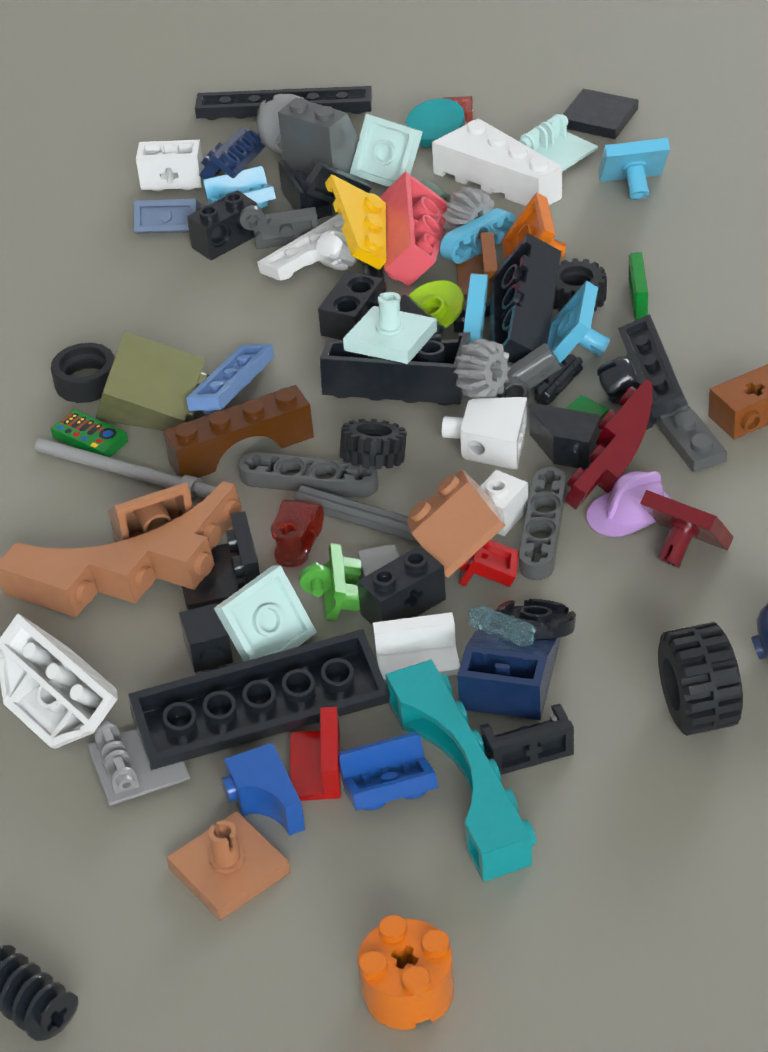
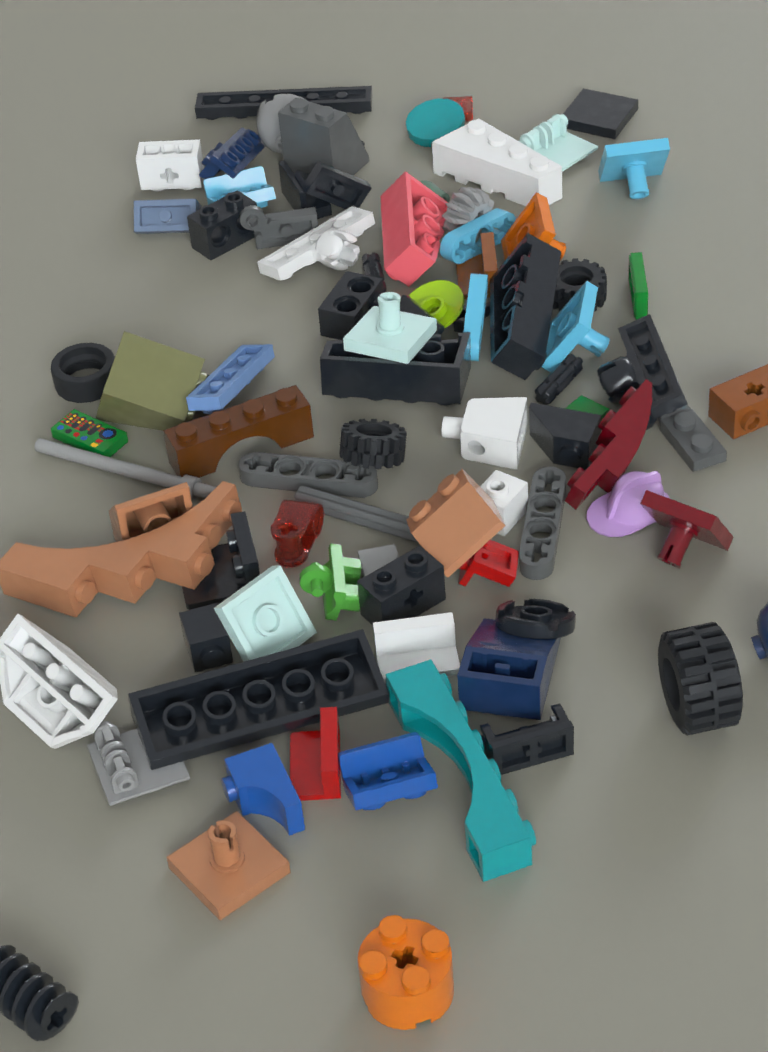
yellow wing [325,174,387,270] -> none
light aqua tile [349,114,423,187] -> none
light grey gear [454,339,512,398] -> none
clear light blue axle [468,605,536,647] -> none
dark grey piece [497,343,562,400] -> none

